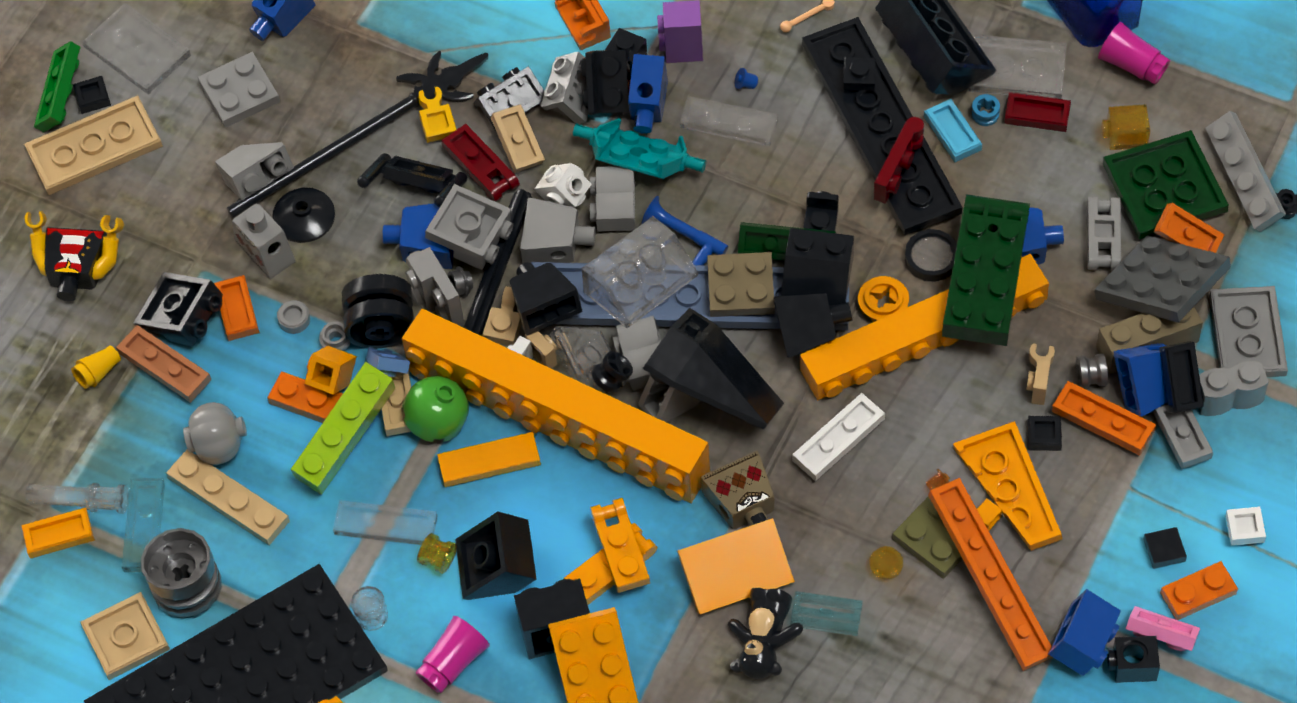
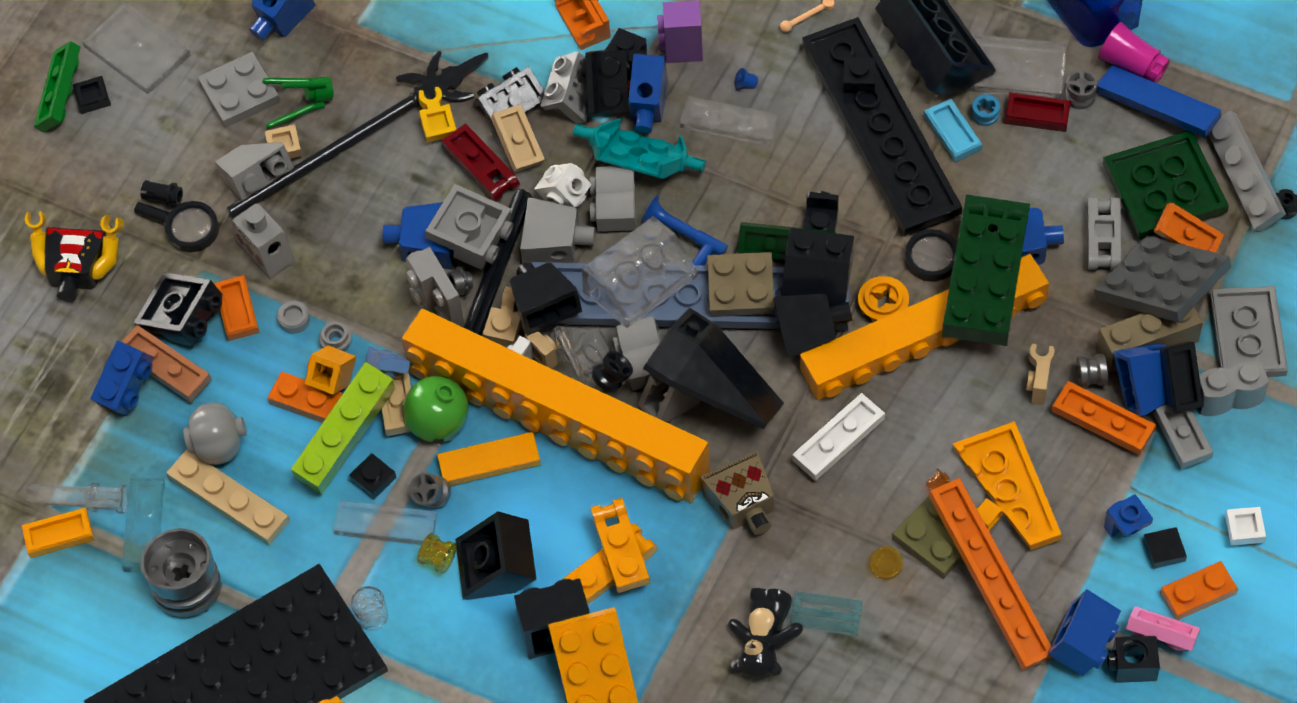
tan tile [24,95,163,196] -> none
yellow cone [71,345,121,389] -> none
tan tile [80,592,170,680] -> none
black dish [273,188,335,243] -> none
black wheel [341,274,414,349] -> none
black plate [357,153,467,207] -> none
dark pink plant [416,616,490,693] -> none
light orange tile [677,518,795,615] -> none
dark red plate [874,117,924,204] -> none
black tile [1027,416,1062,451] -> none
clear yellow brick [1102,104,1150,150] -> none
none -> blue bracket [90,340,154,416]
none -> piece [134,201,219,253]
none -> black pin [141,180,183,207]
none -> green plant [262,76,334,129]
none -> tan plate [265,124,302,159]
none -> black plate [349,453,397,500]
none -> flat silver wheel [409,472,451,508]
none -> flat silver wheel [1065,70,1098,110]
none -> blue tile [1096,65,1221,138]
none -> blue bracket [1104,494,1153,537]

